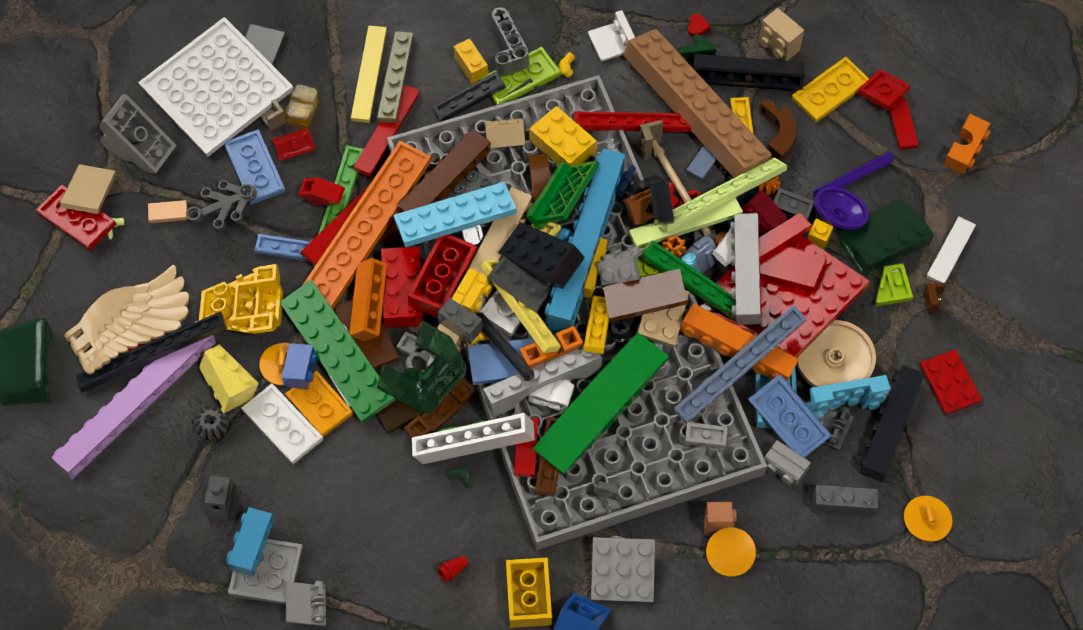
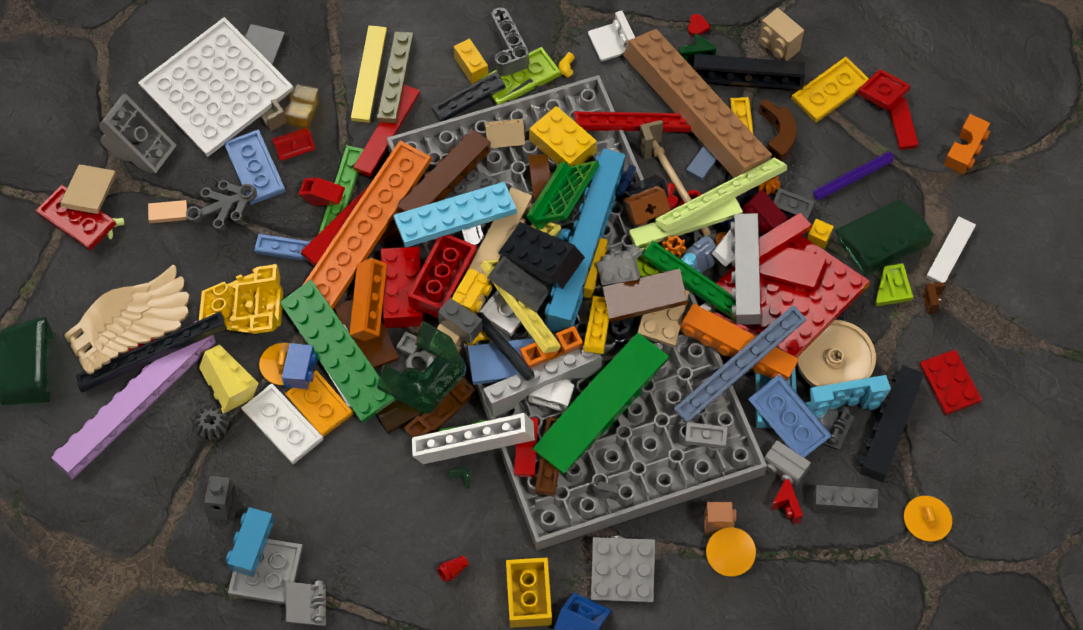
black panel [650,182,674,226] -> none
dark purple dish [814,187,869,230] -> none
none -> red slope [771,479,803,525]

